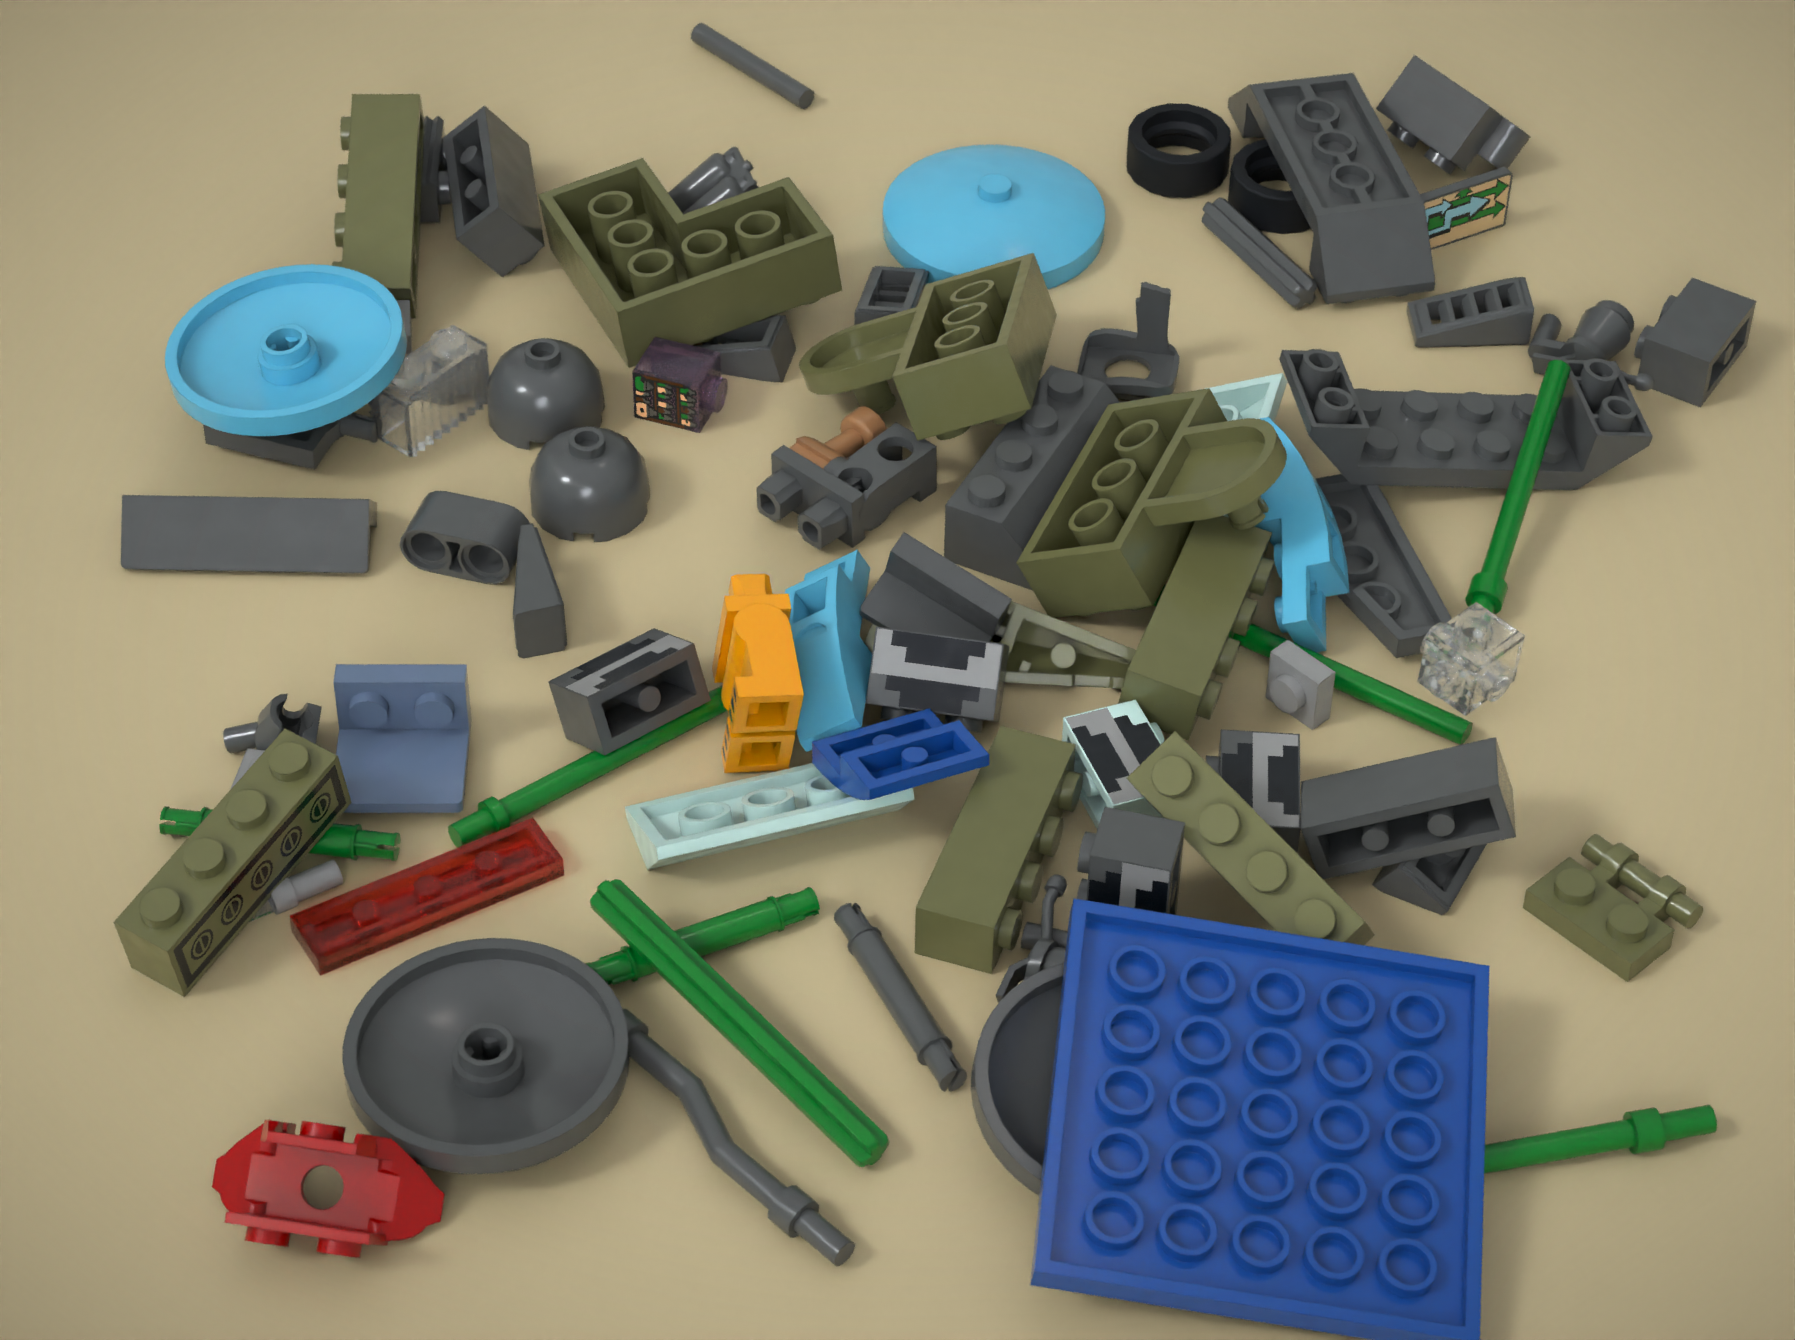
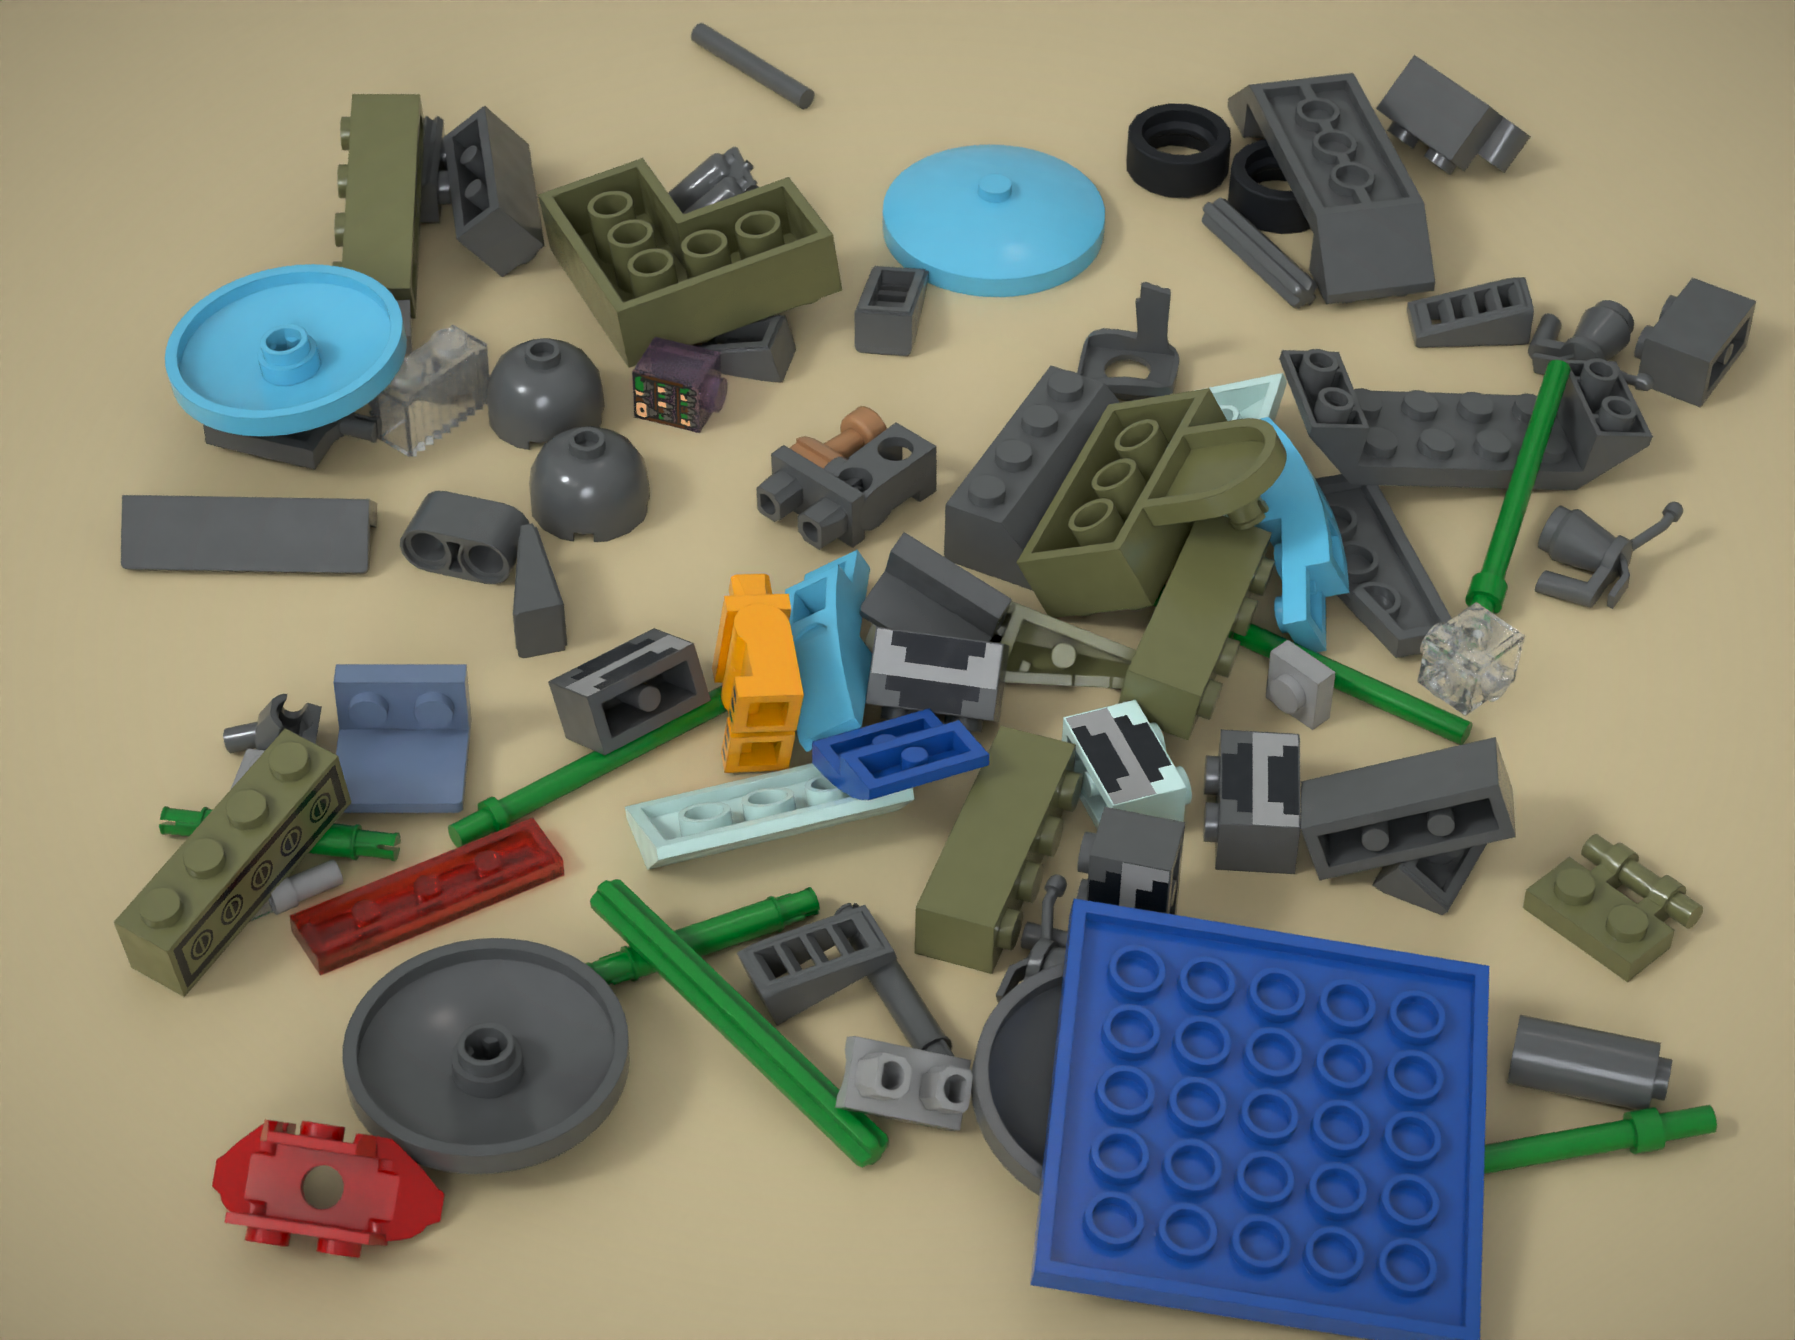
dark grey bar [623,1009,855,1266] -> none
olive brick [799,253,1057,441] -> none
olive brick [1126,731,1375,945] -> none
panel [1420,167,1513,250] -> none
none -> dark grey slope [737,905,898,1025]
none -> light grey hips [835,1036,973,1131]
none -> dark grey brick [1507,1015,1672,1110]
none -> dark grey piece [1535,501,1683,609]

